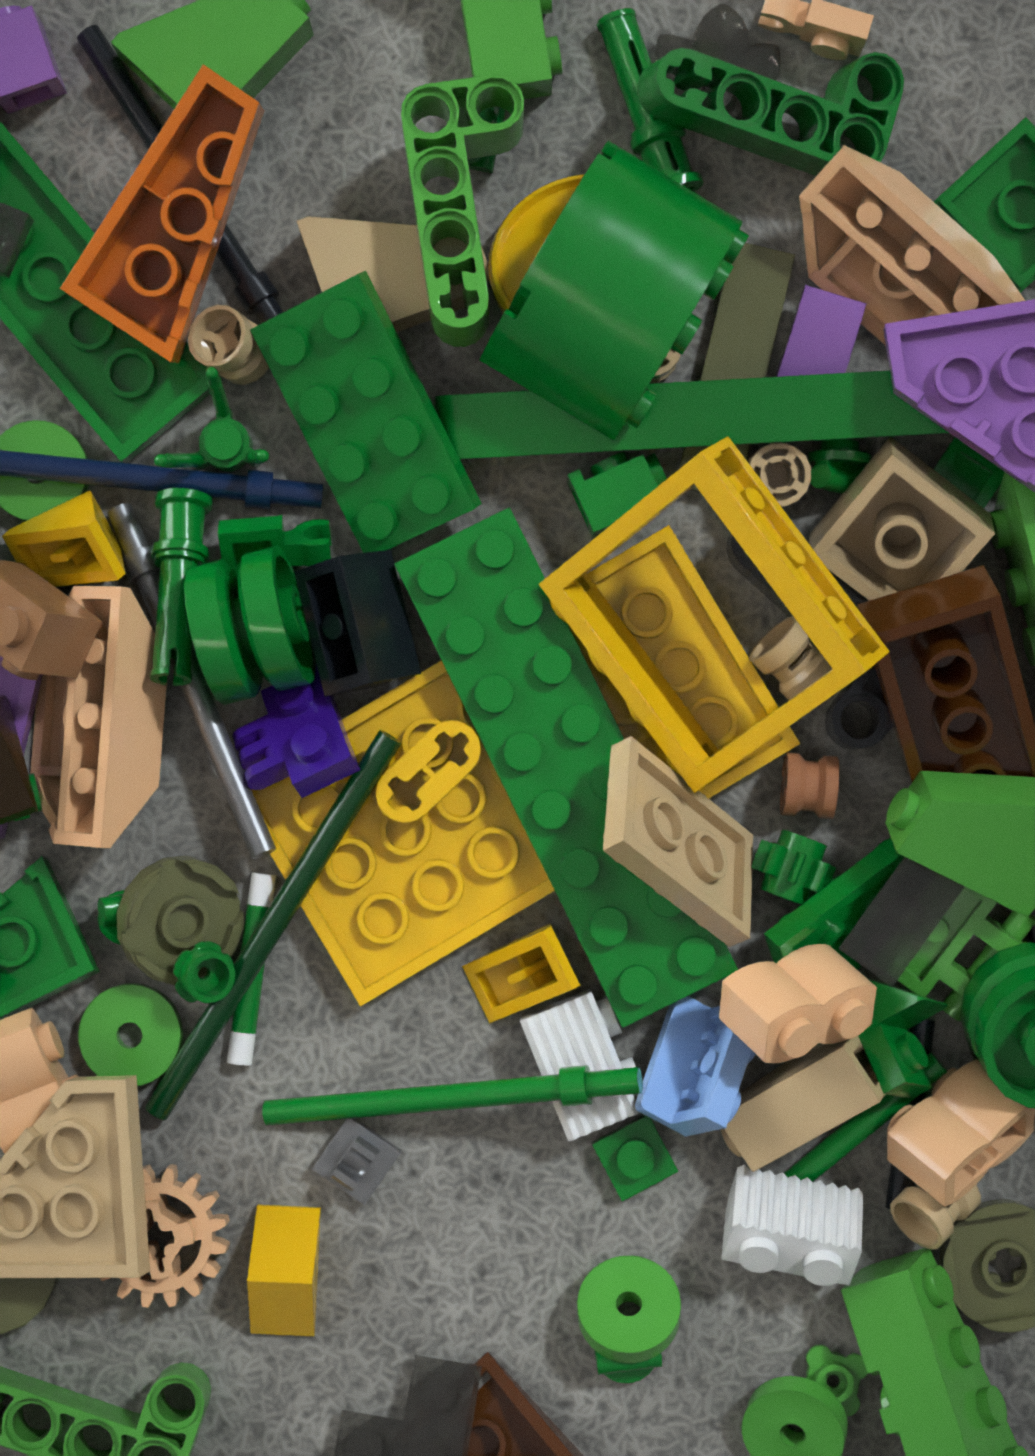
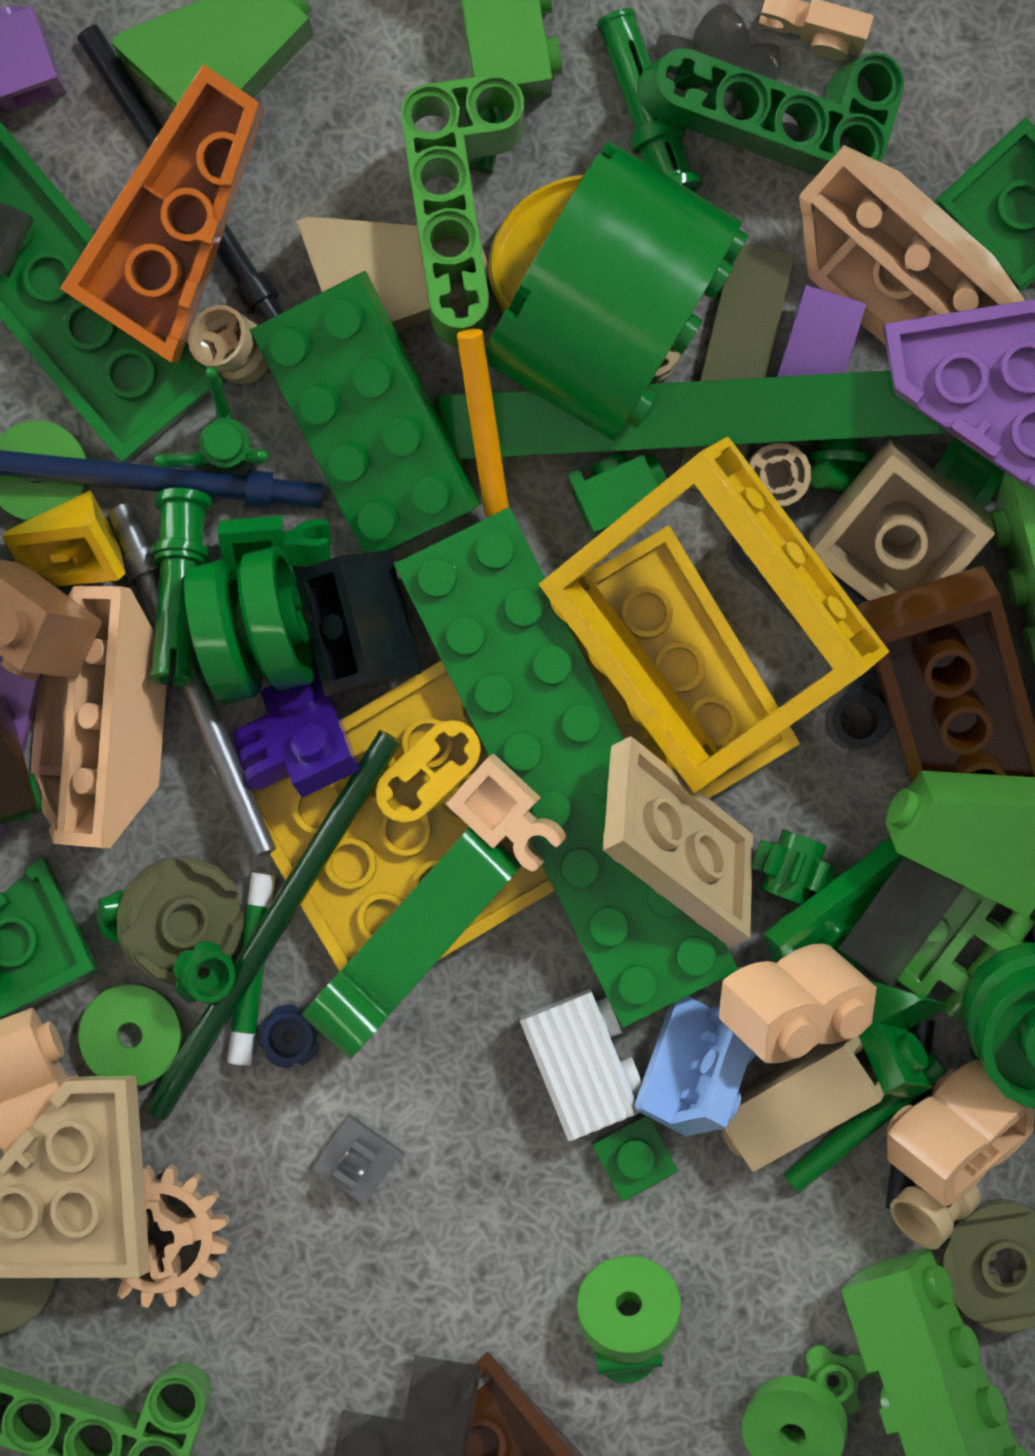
yellow slope [247,1204,321,1336] -> none
green bar [262,1065,643,1126] -> none
yellow slope [462,923,580,1023] -> none
white brick [721,1165,863,1286] -> none
tan wheel [749,616,832,701] -> none
nougat wheel [780,752,839,819] -> none
none -> dark blue plate [258,1004,320,1068]
none -> green beam [301,827,522,1060]
none -> light nougat plate [446,753,567,872]
none -> light orange bar [457,328,509,517]

